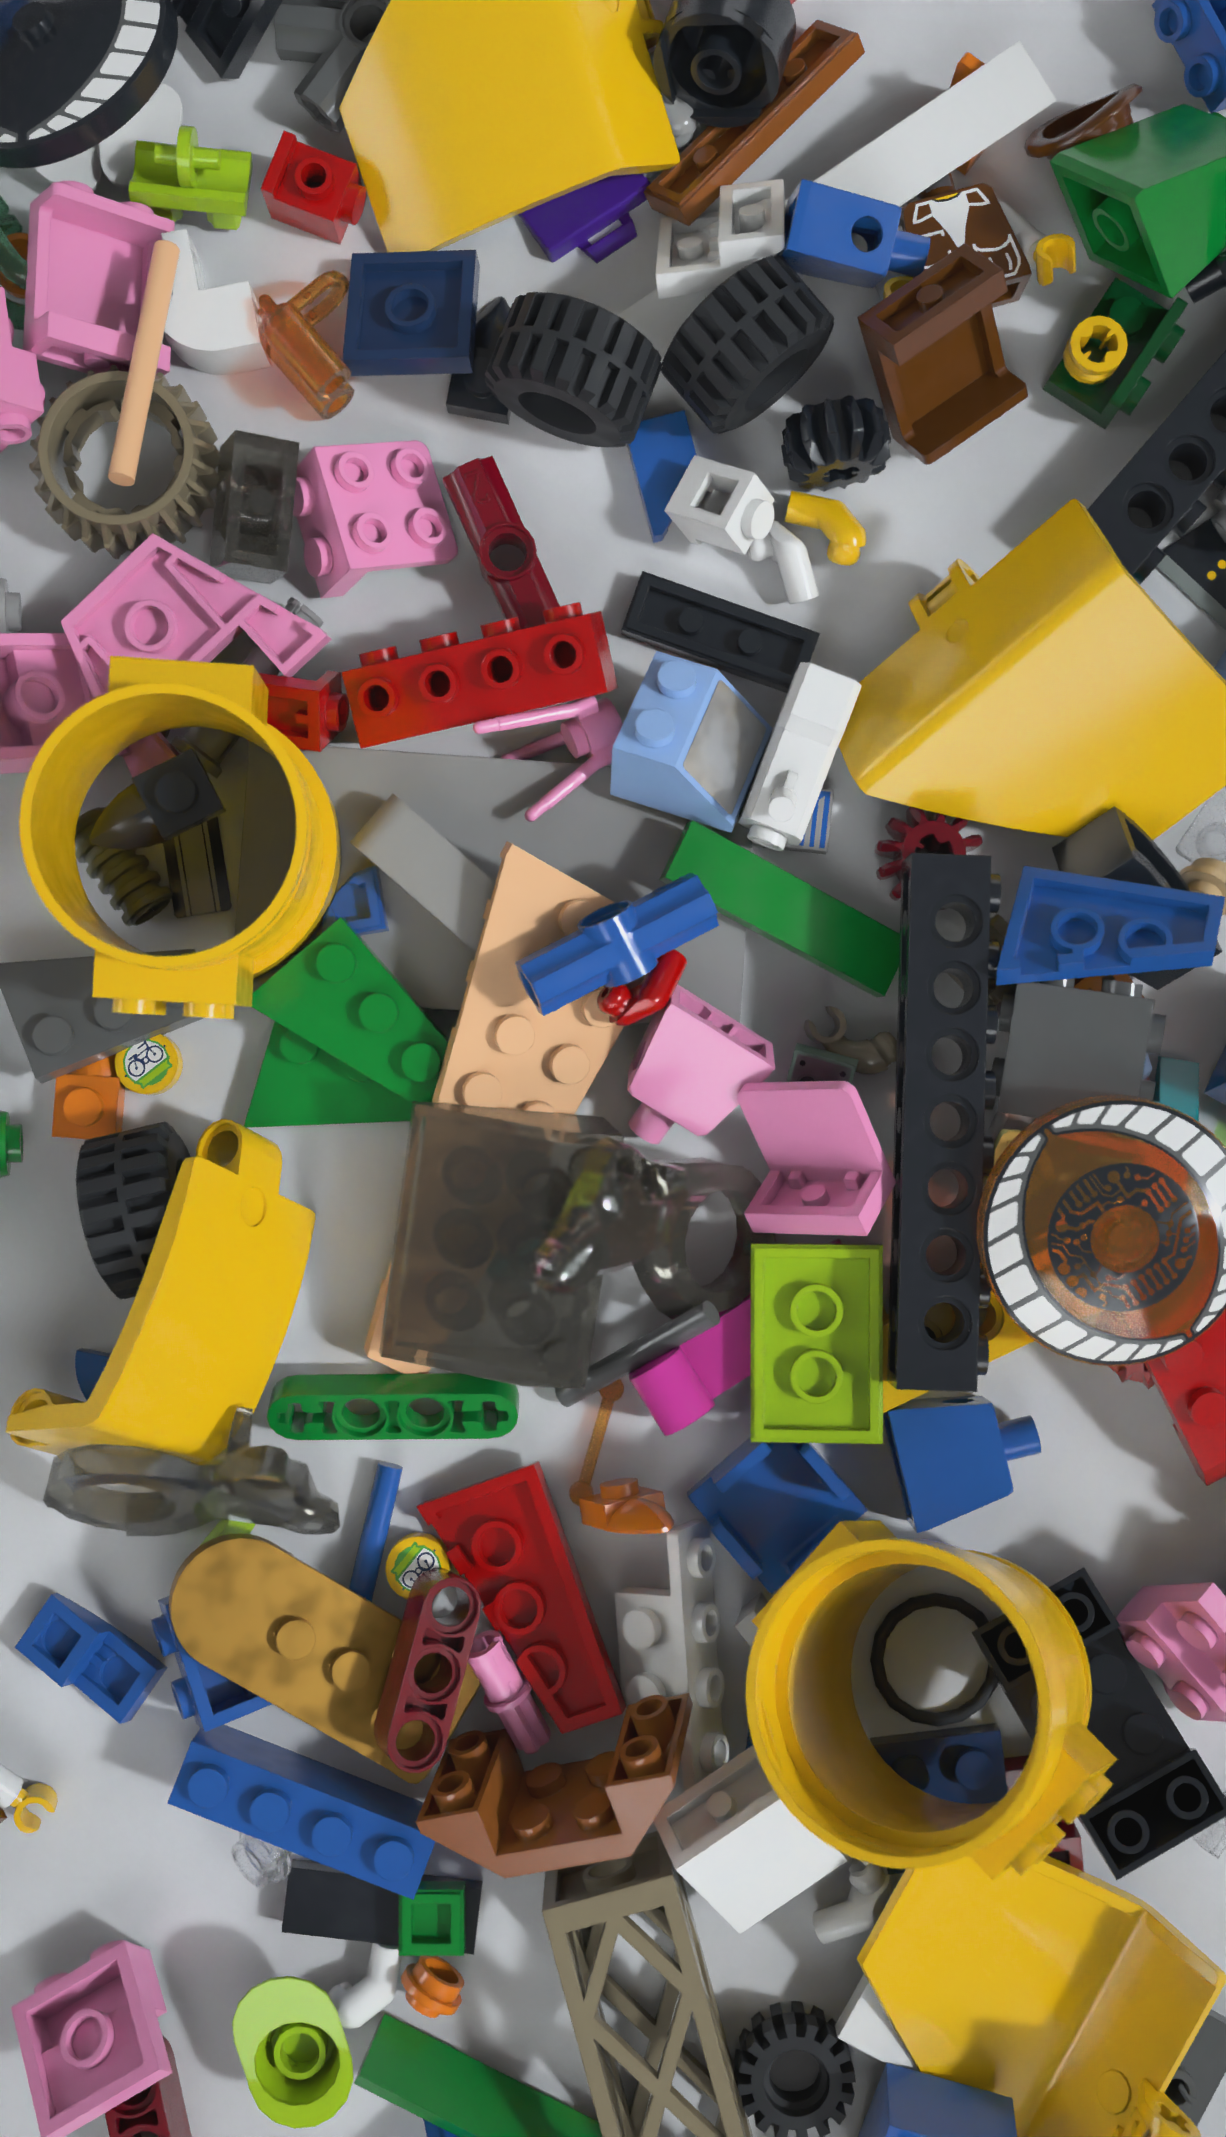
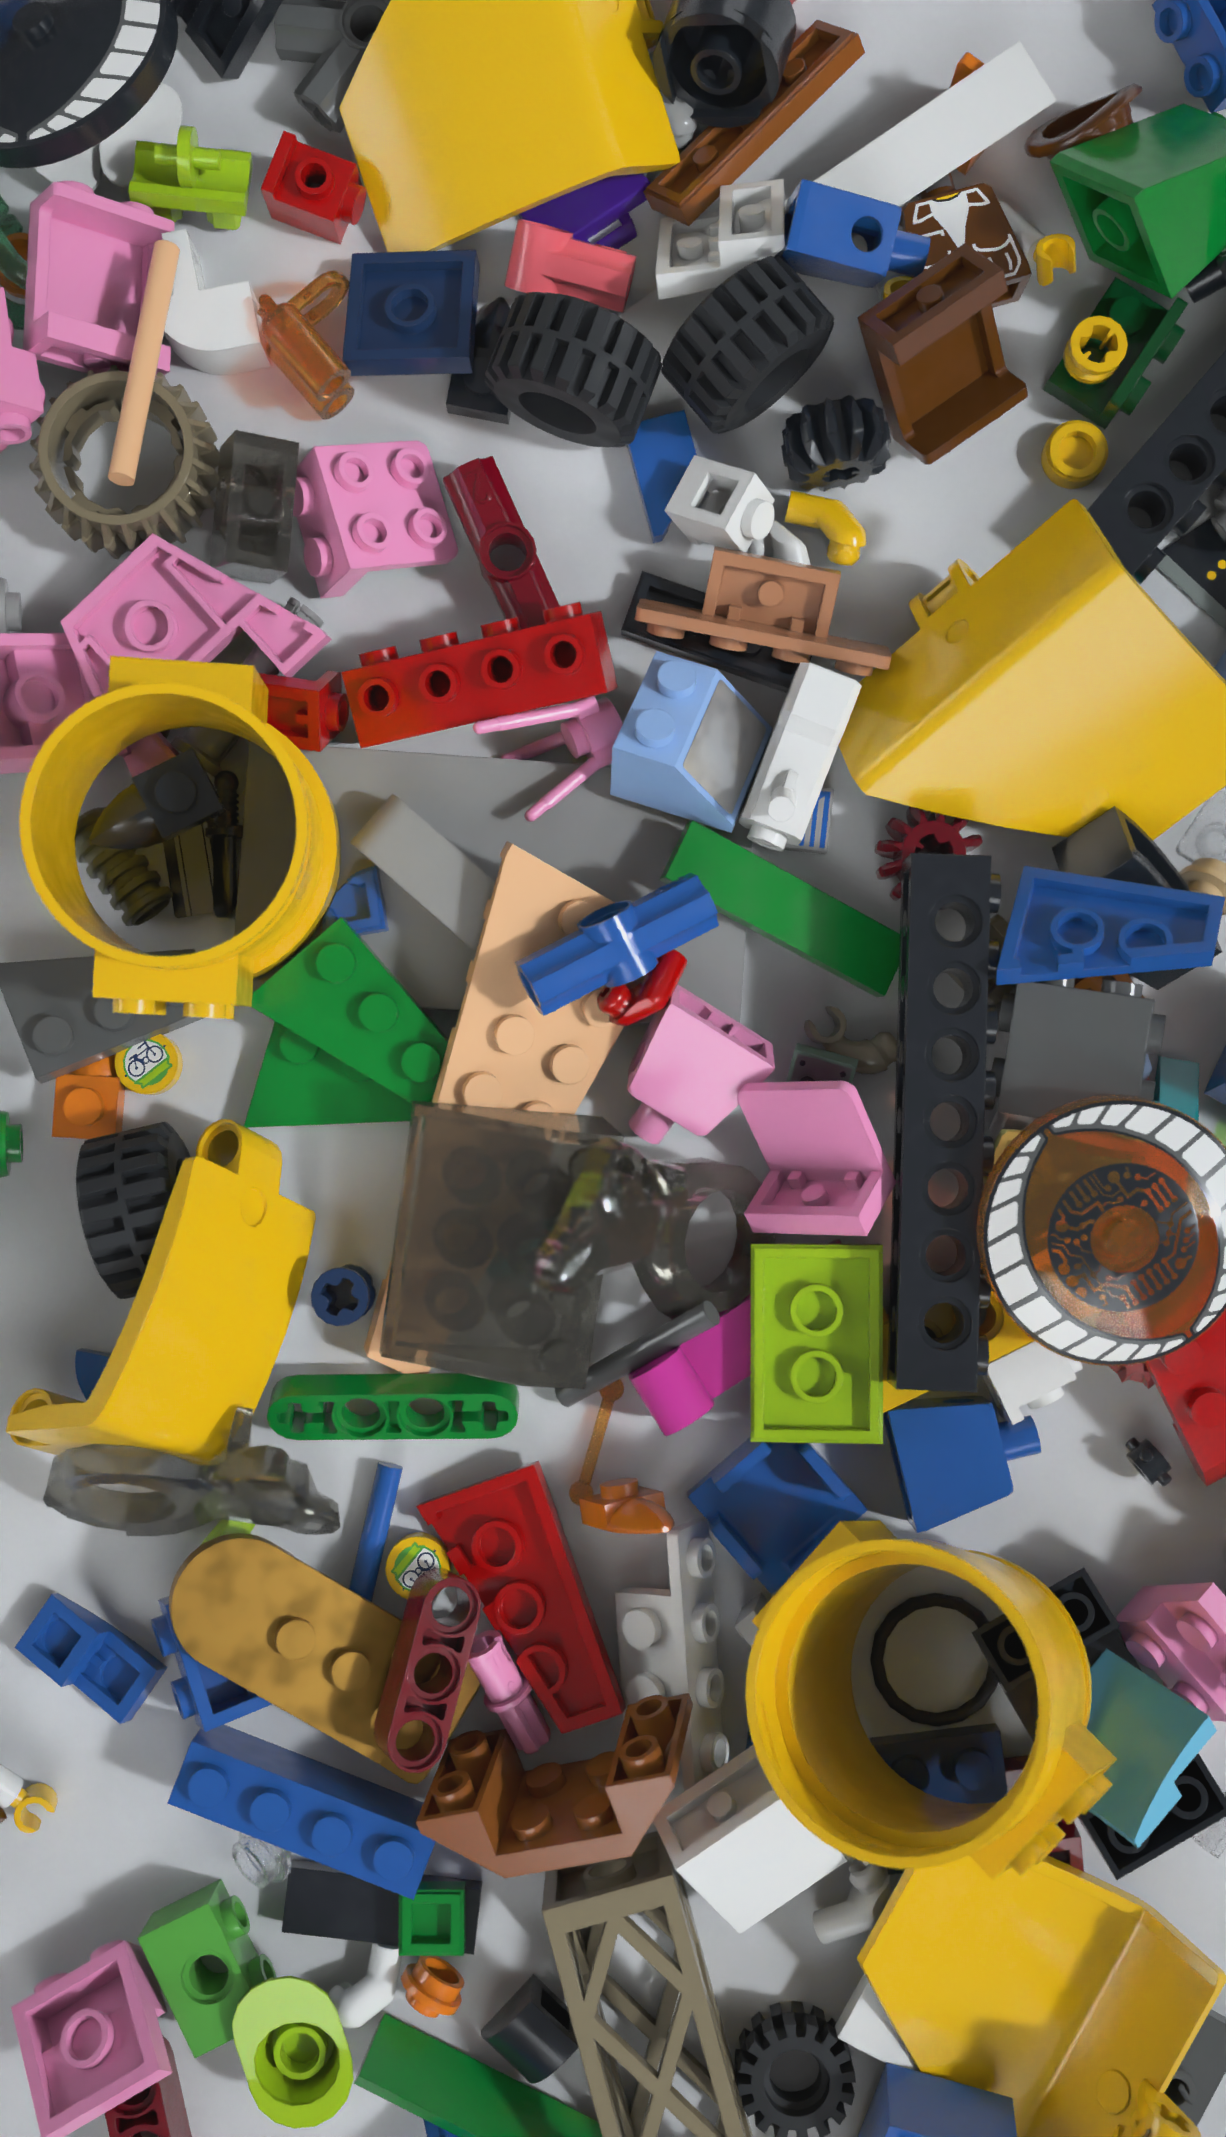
none -> bright green brick [137,1879,277,2058]
none -> black piece [205,770,244,918]
none -> dark blue bush [311,1264,377,1326]
none -> black brick [481,1974,578,2084]
none -> coral piece [504,219,637,313]
none -> nougat bracket [634,546,892,676]
none -> white brick [981,1340,1082,1425]
none -> yellow tile [1041,420,1108,489]
none -> medium azure slope [1087,1649,1217,1848]
none -> black piece [1125,1437,1172,1487]

